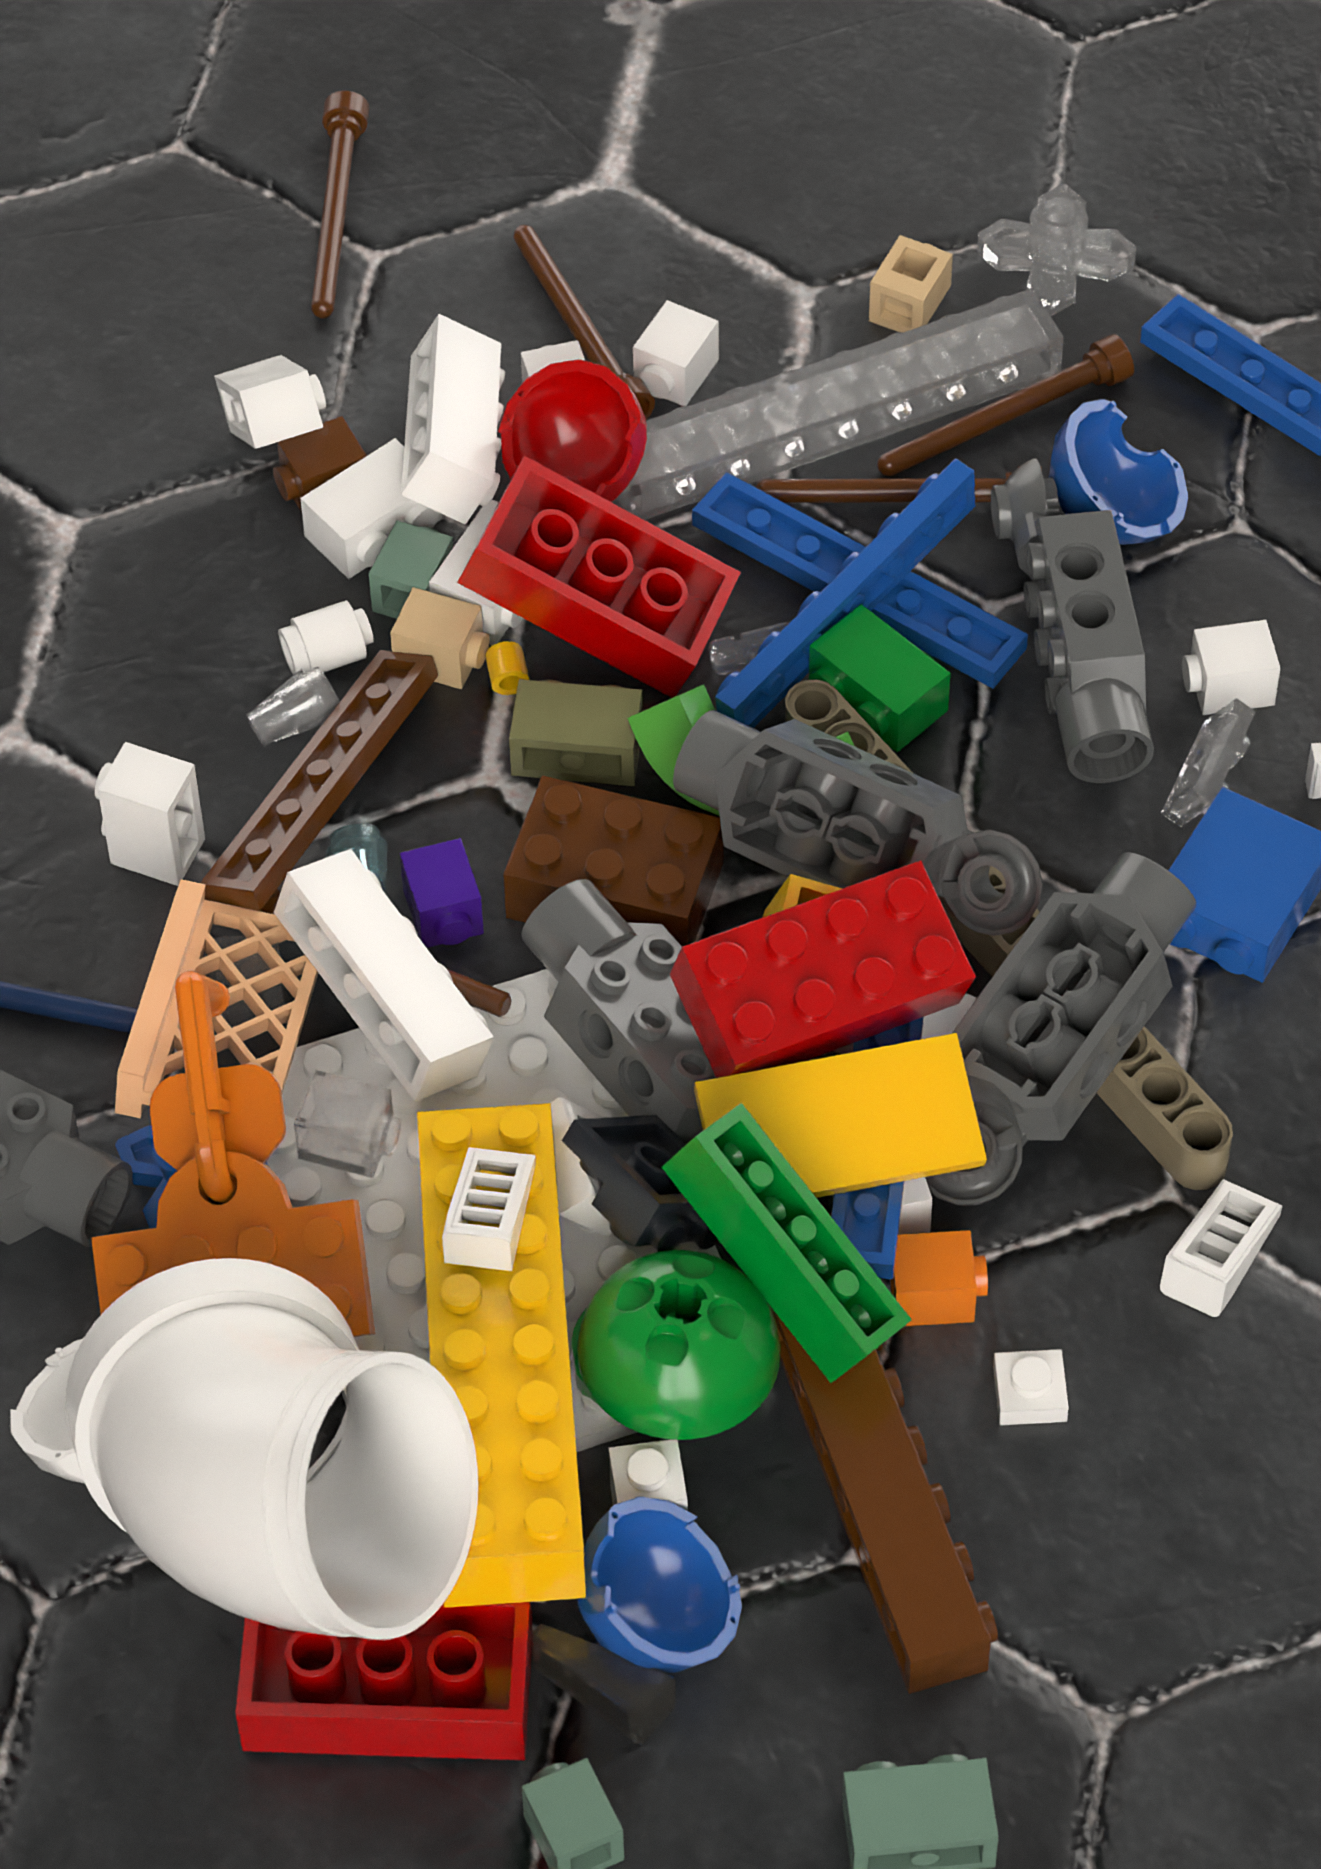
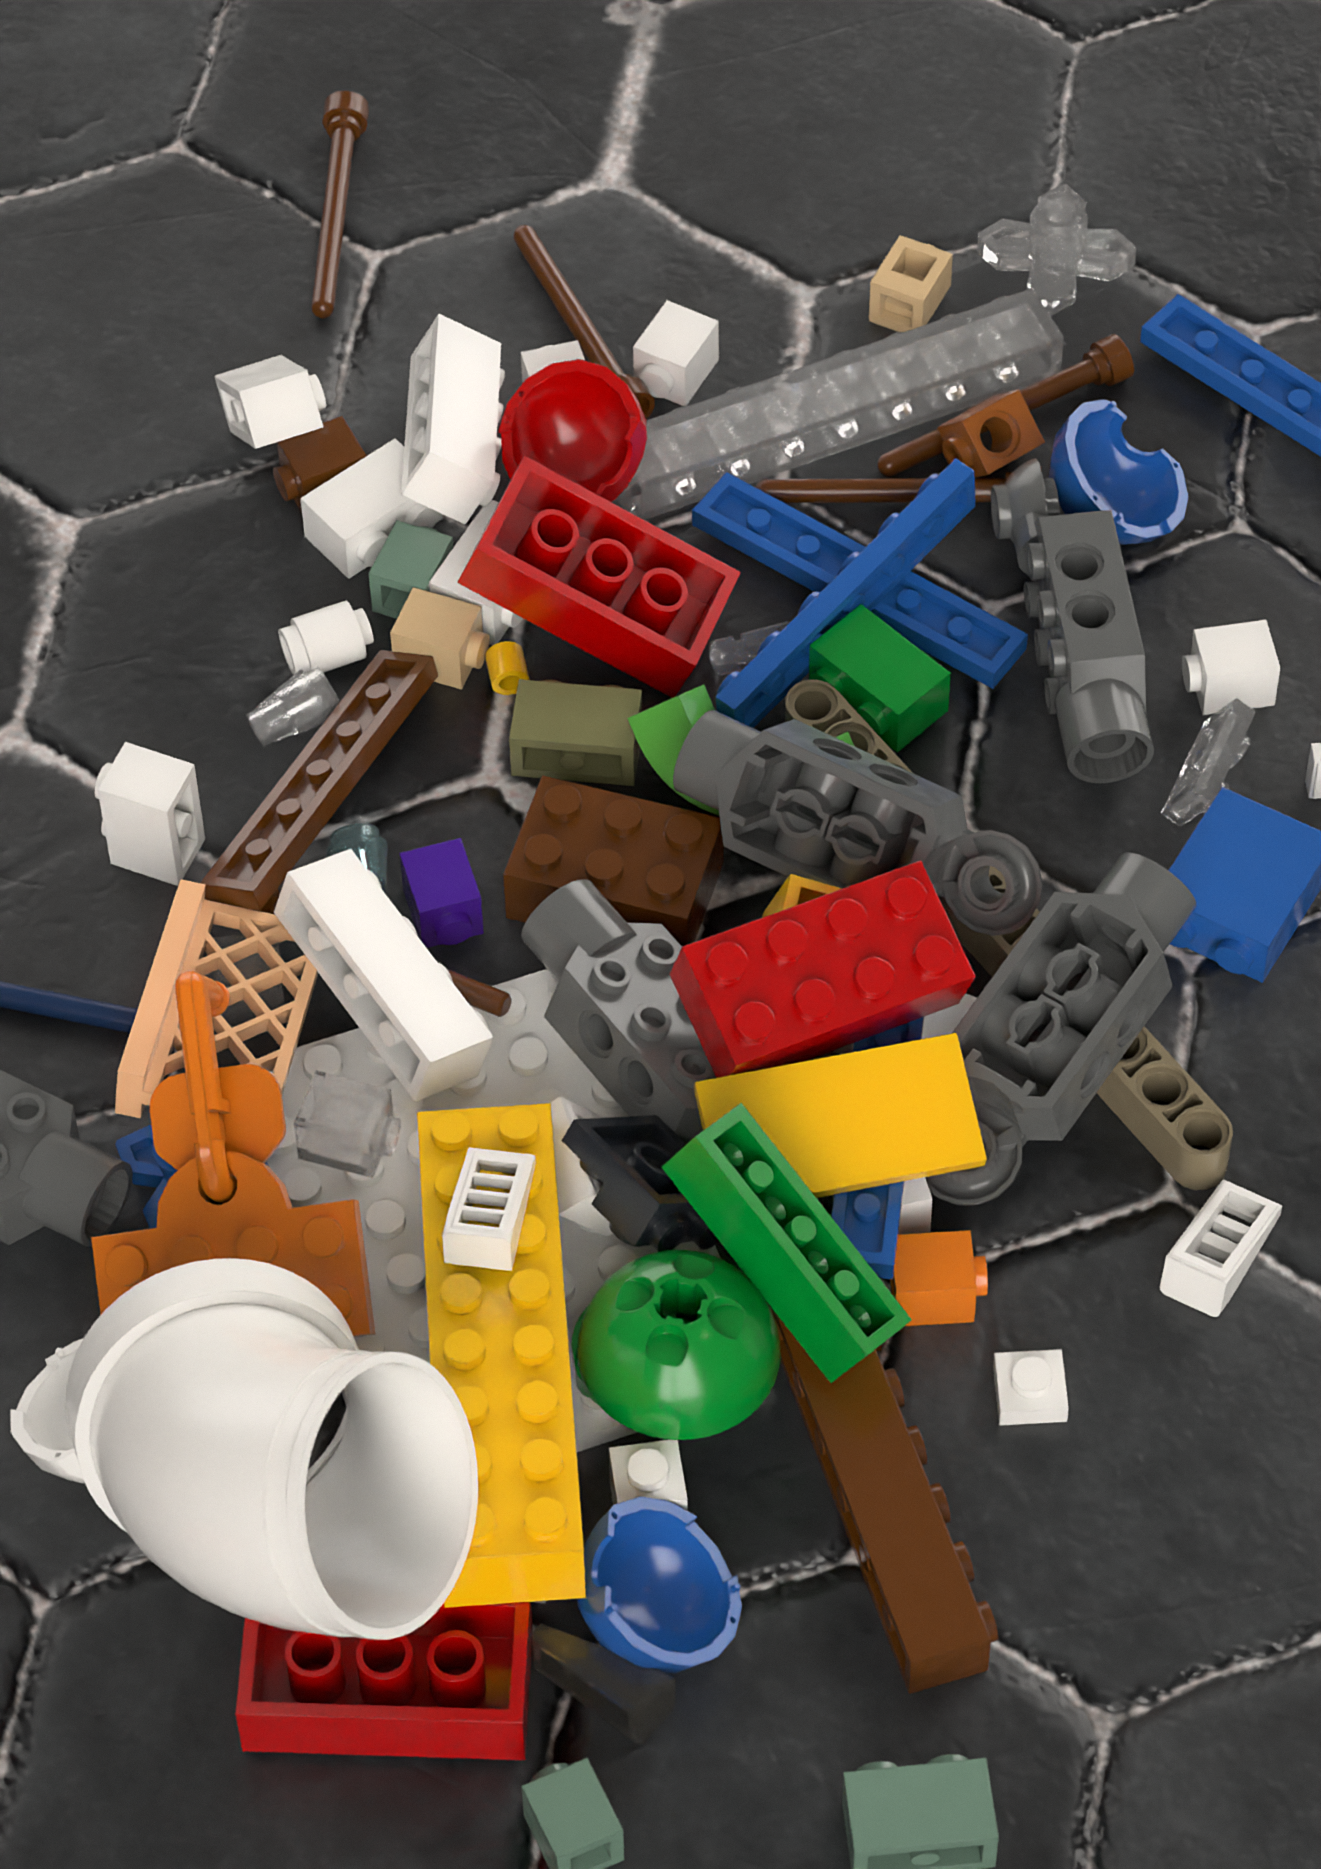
none -> dark orange brick [937,389,1045,478]

